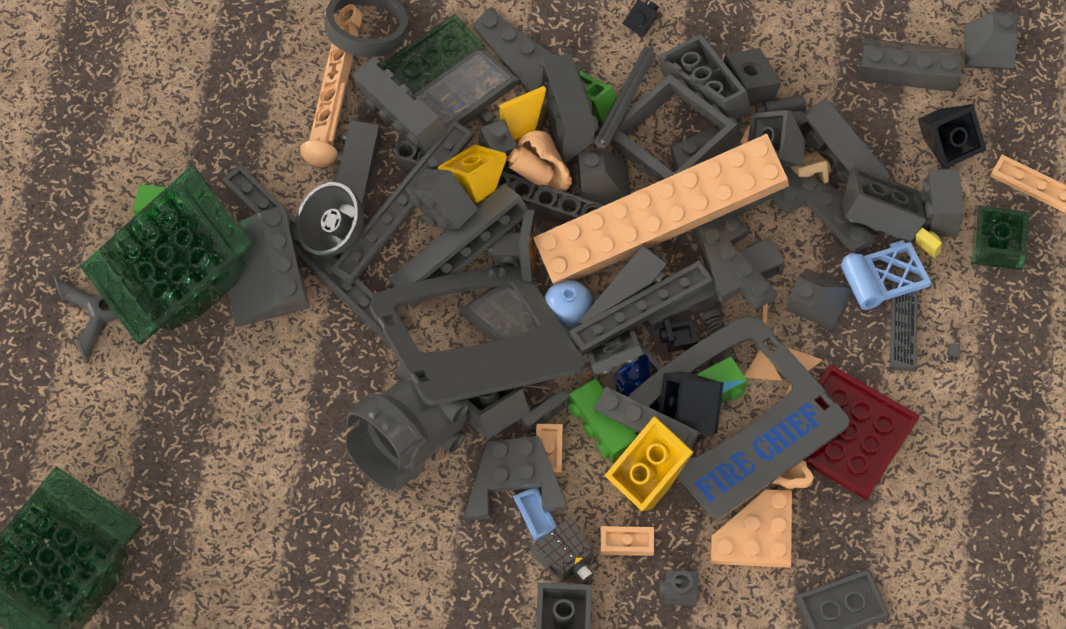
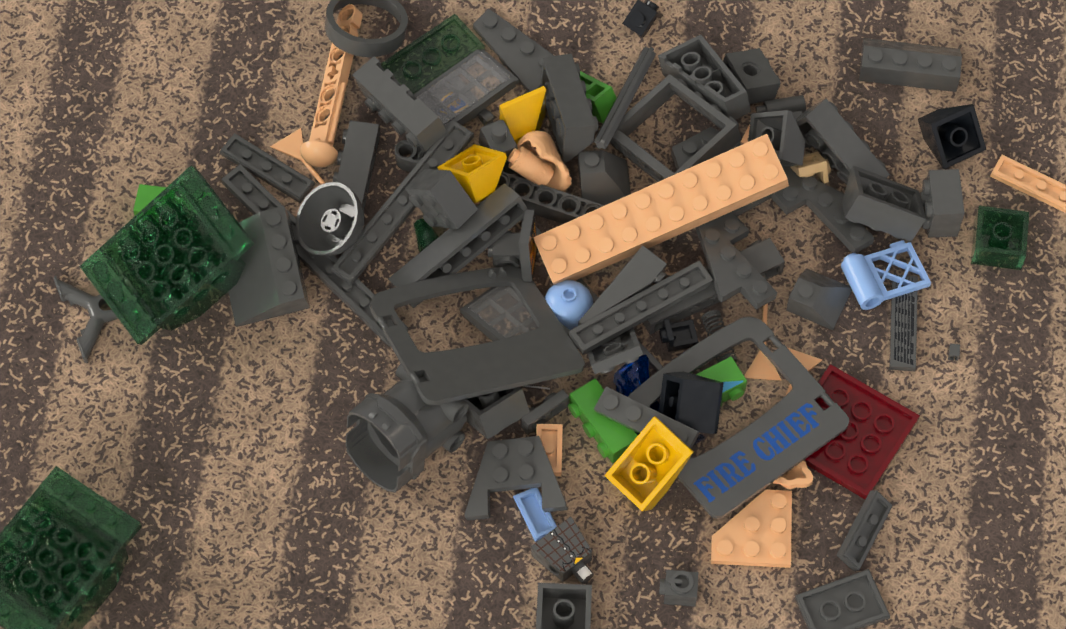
light nougat plate [600,526,654,556] -> none
light yellow plate [915,228,942,259] -> none
dark grey slope [964,12,1018,70] -> none
none -> dark grey tile [220,133,315,203]
none -> light nougat piece [270,128,325,185]
none -> clear green cone [414,219,439,252]
none -> dark grey tile [836,490,893,571]

